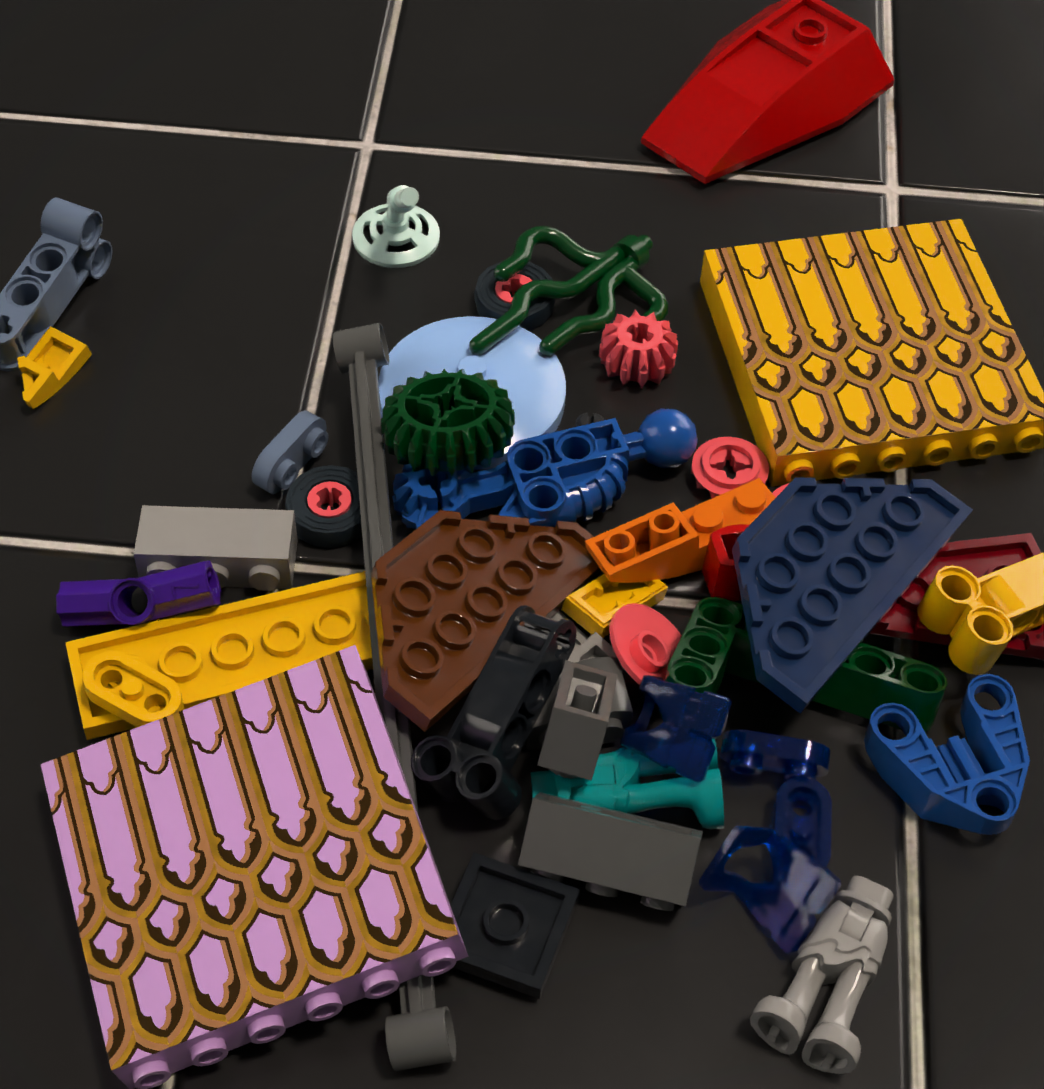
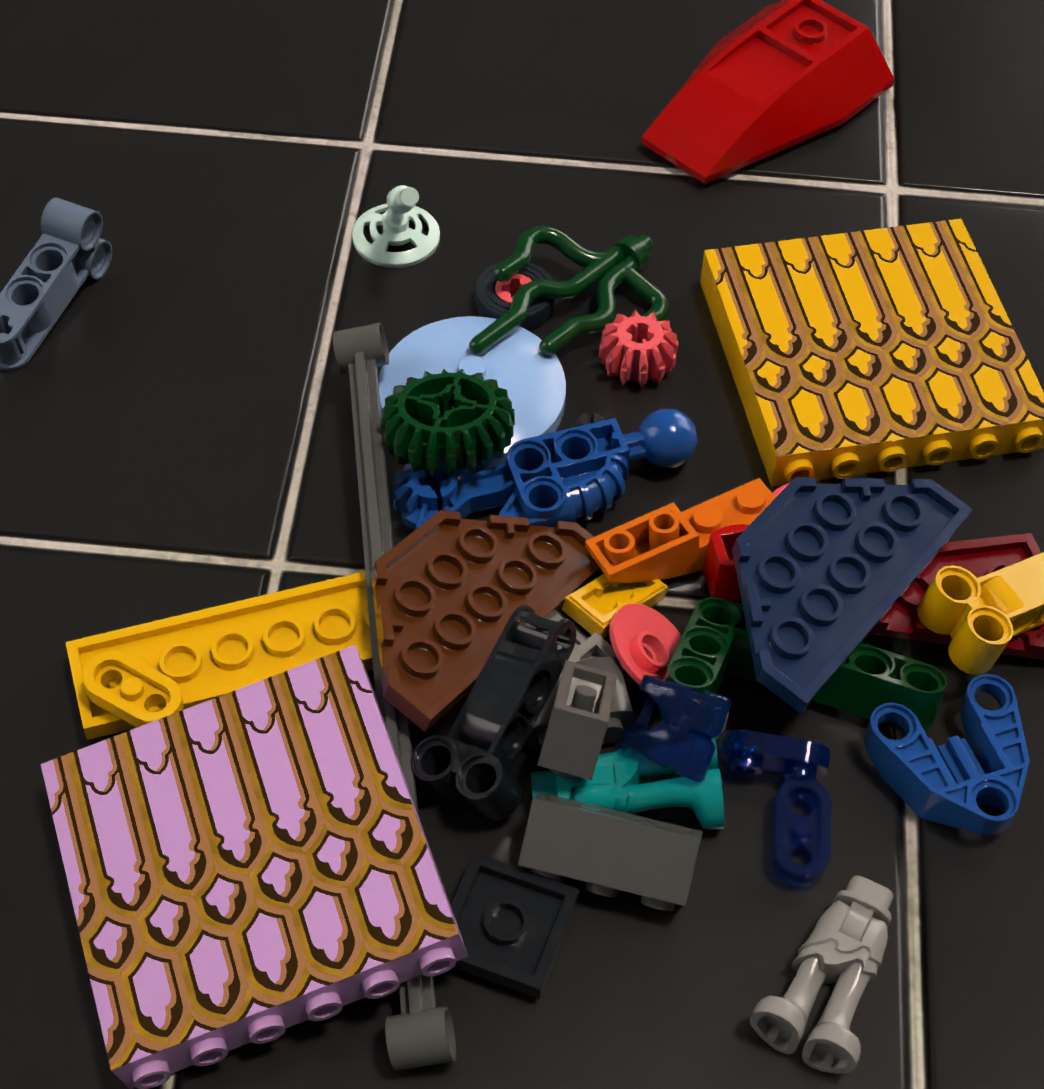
yellow slope [17,326,92,409] -> none
dark purple piece [56,560,221,627] -> none
light grey brick [134,505,298,591] -> none
sand blue plate [252,410,329,494] -> none
black bush [285,465,362,548] -> none
coral gear [691,437,769,498] -> none
clear blue piece [699,826,841,953] -> none

